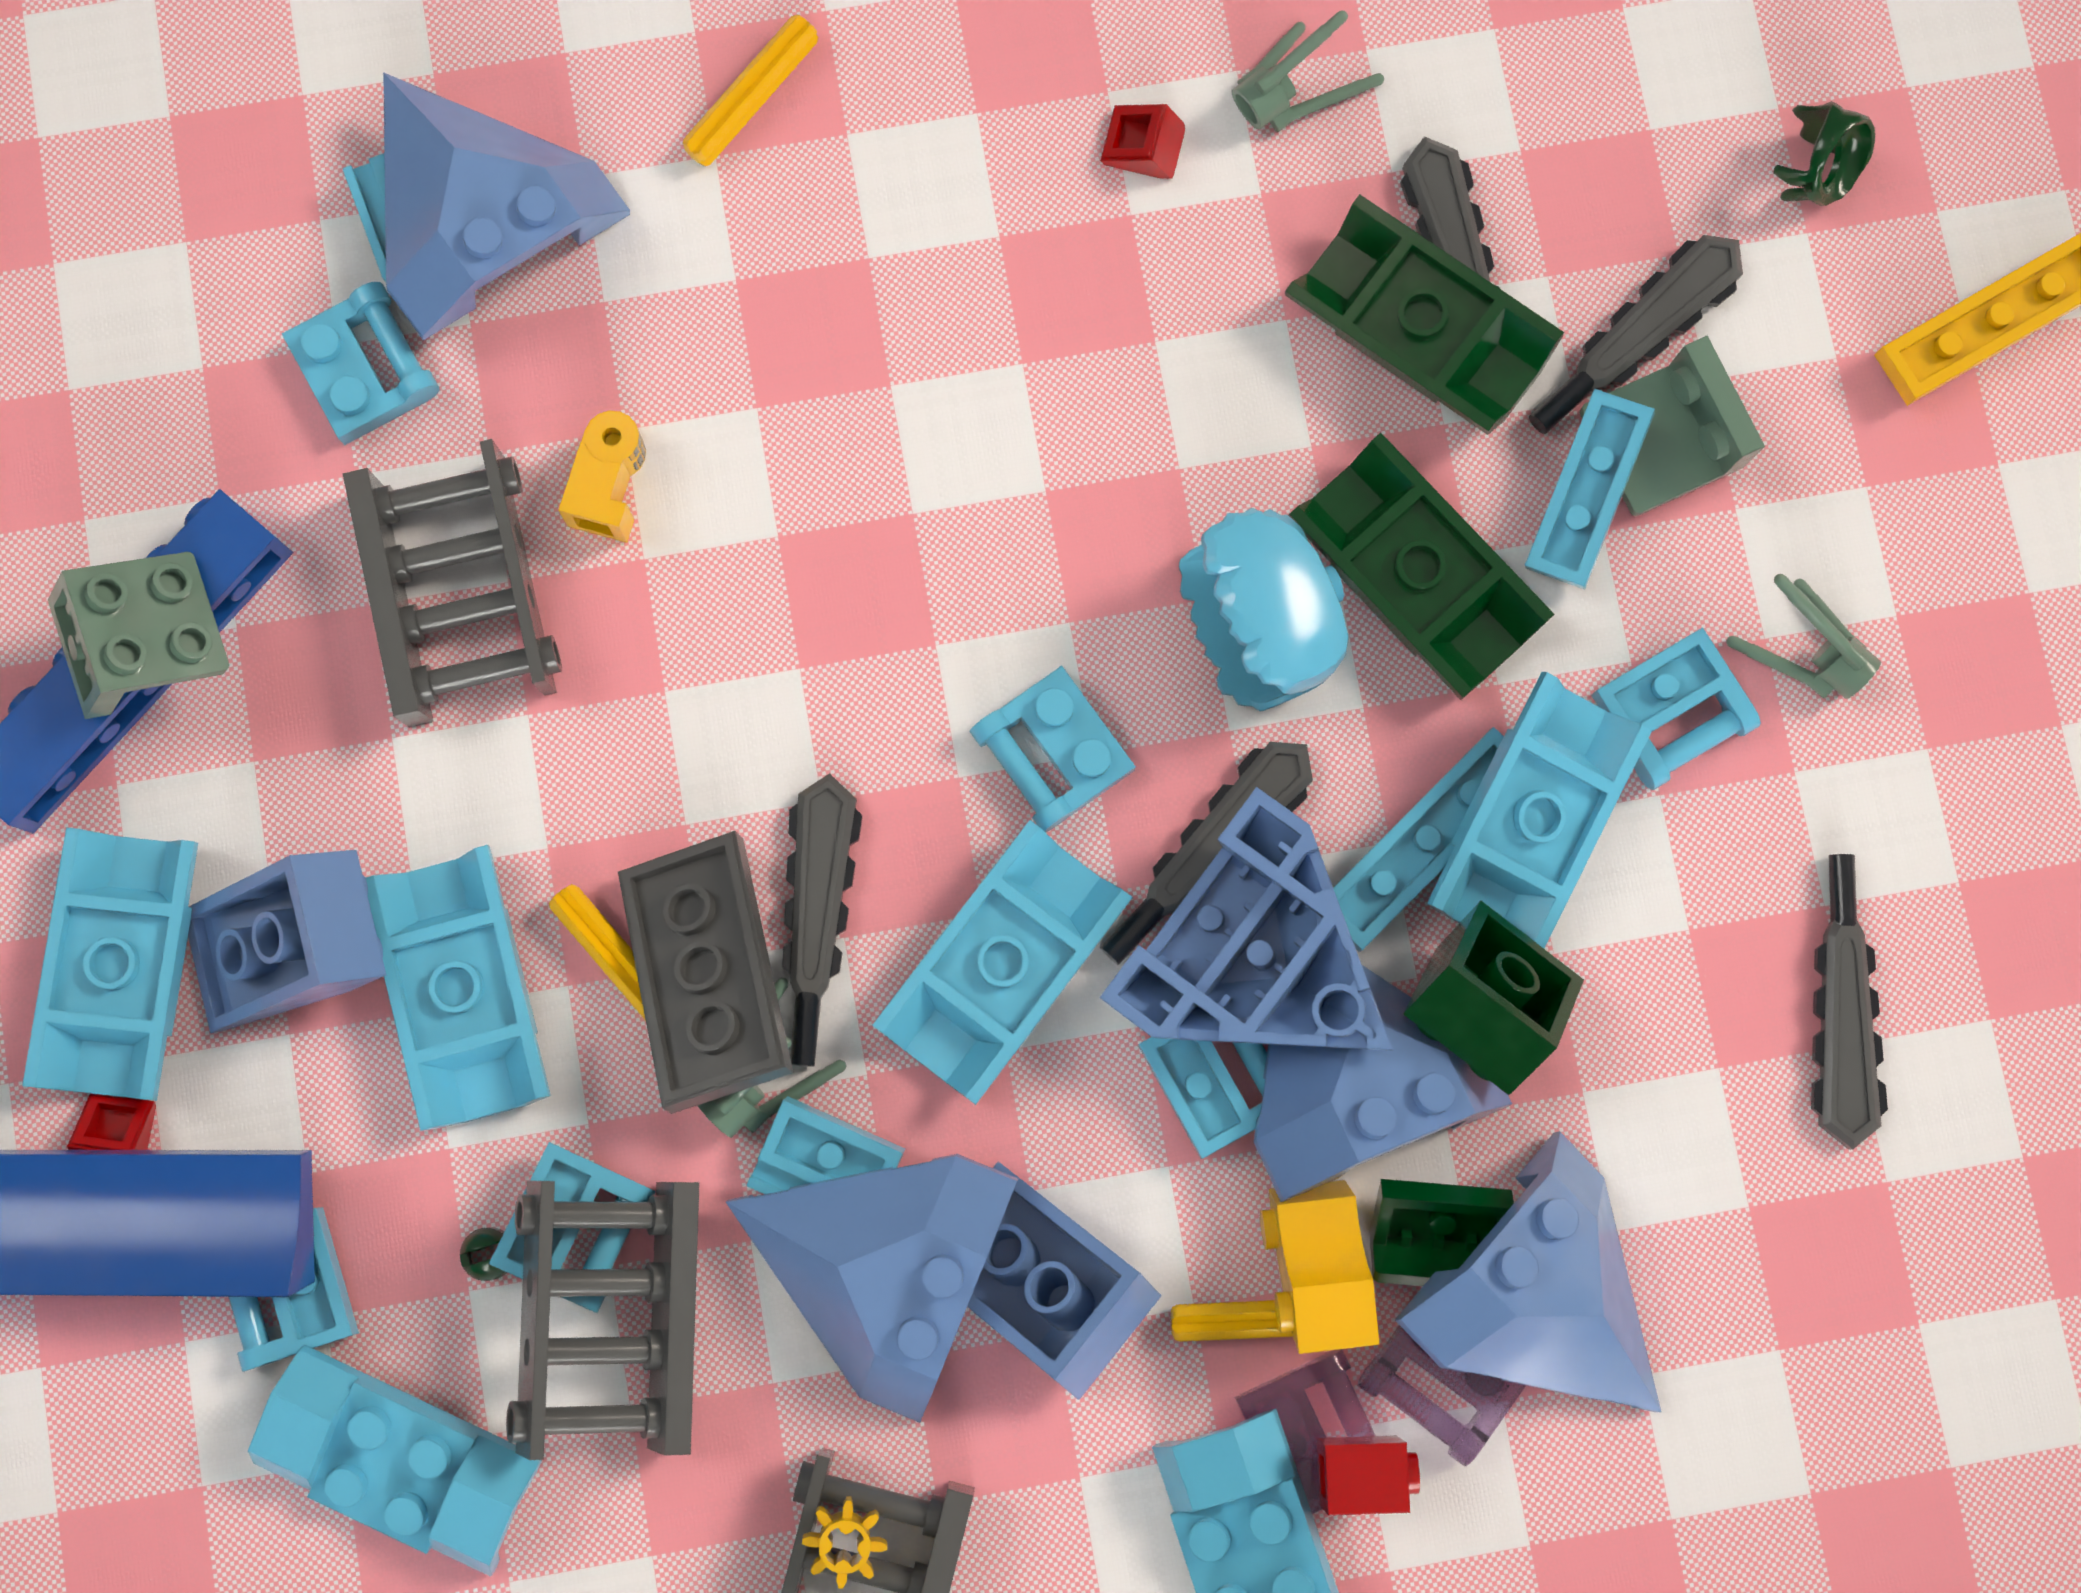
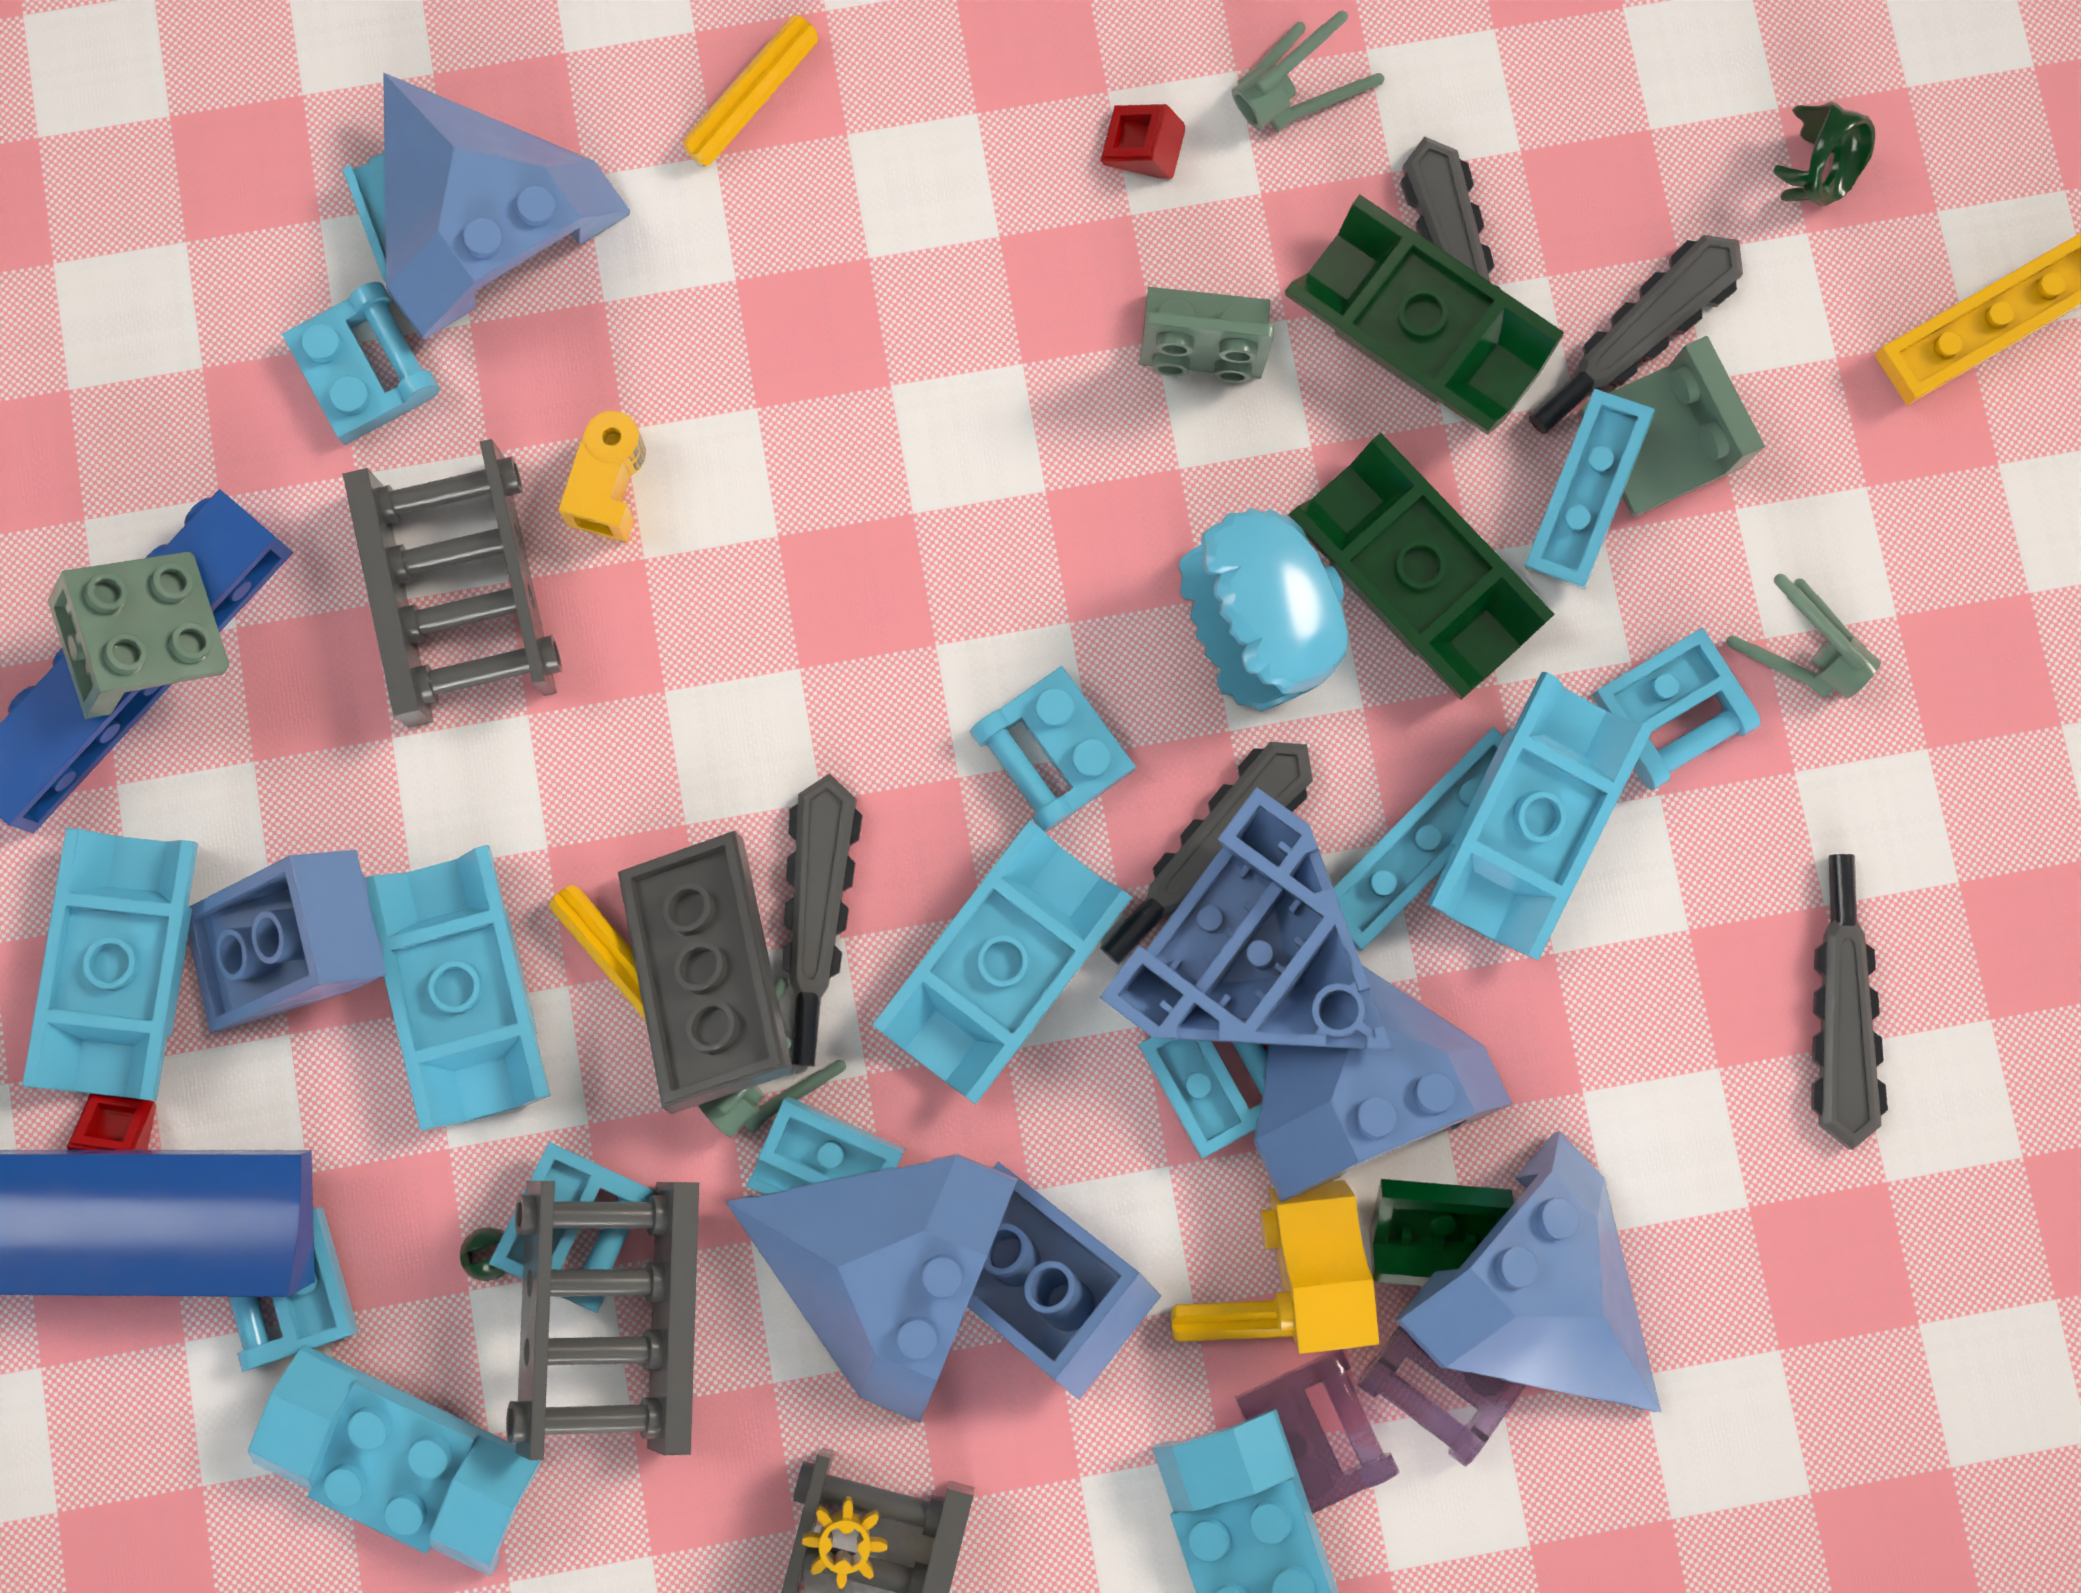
red brick [1317,1435,1420,1516] -> none
dark green brick [1403,900,1584,1095] -> none
none -> sand green bracket [1139,287,1274,383]

